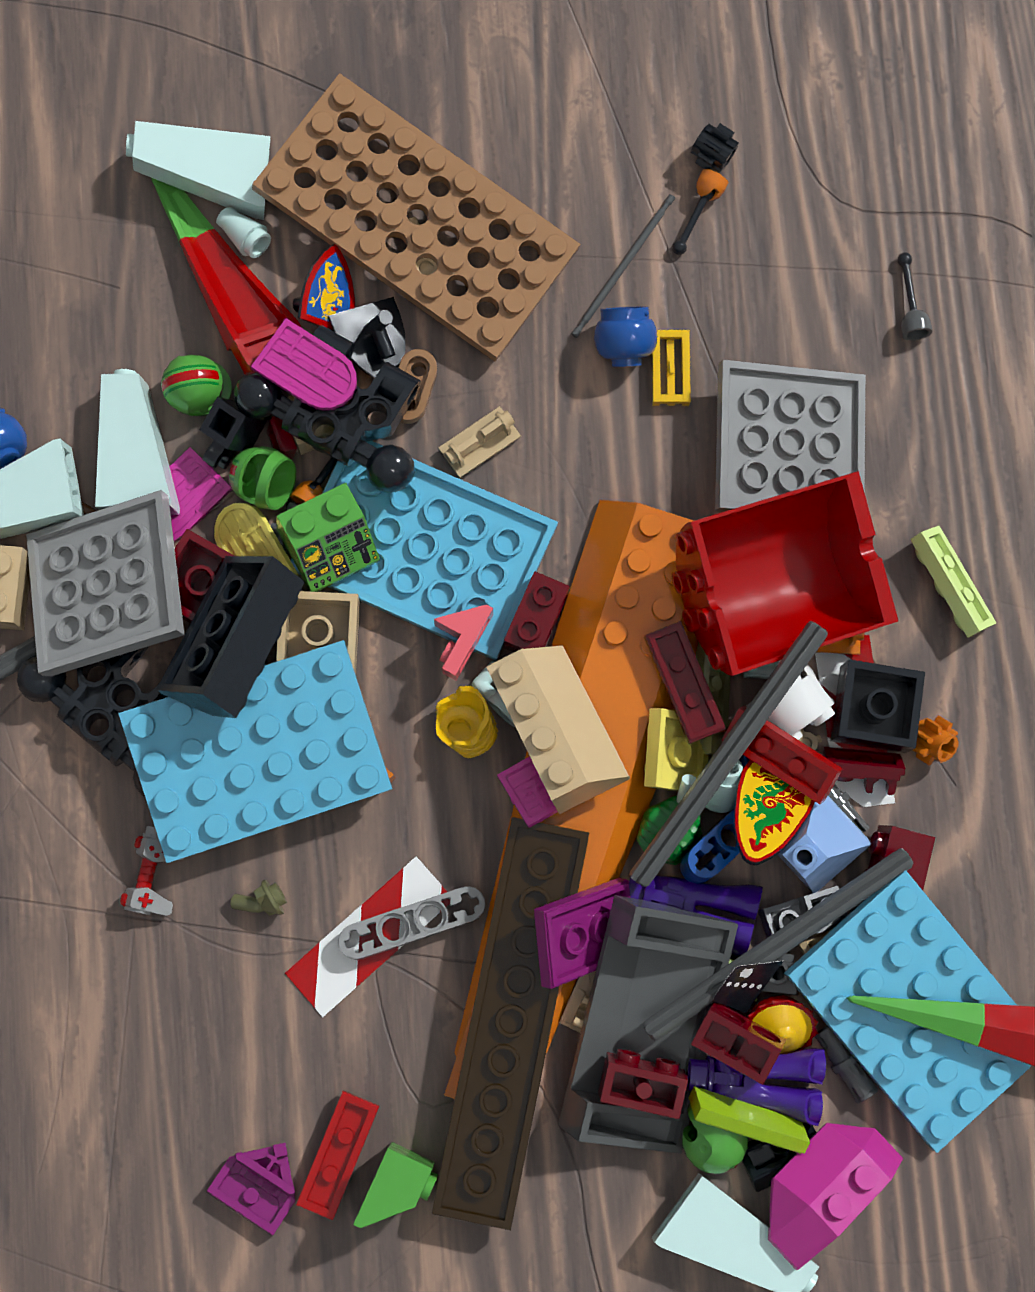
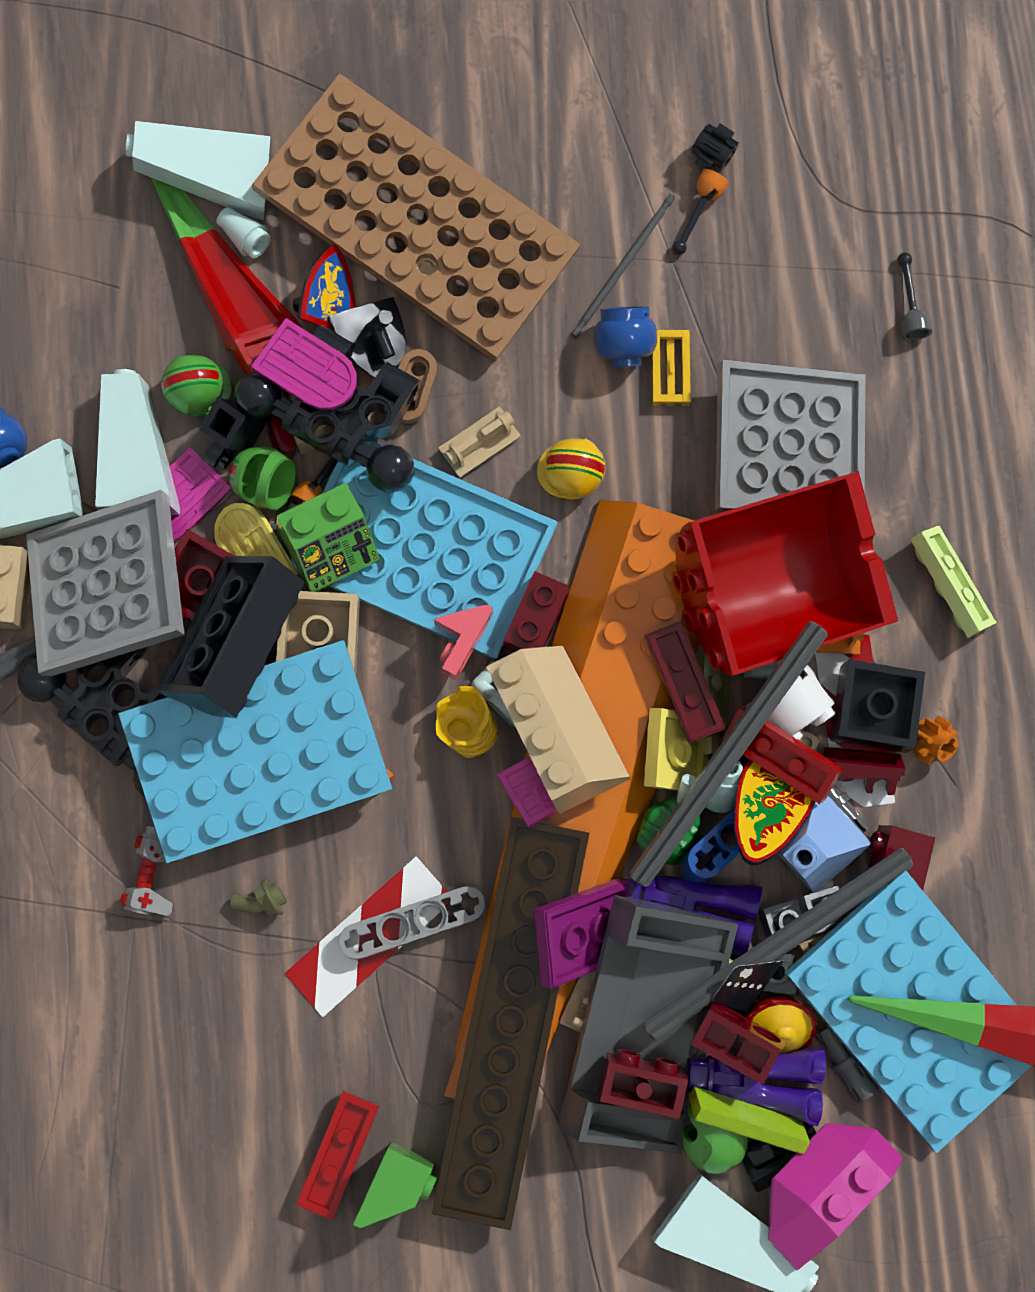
magenta slope [207,1143,296,1237] -> none
none -> yellow helmet [537,438,606,499]

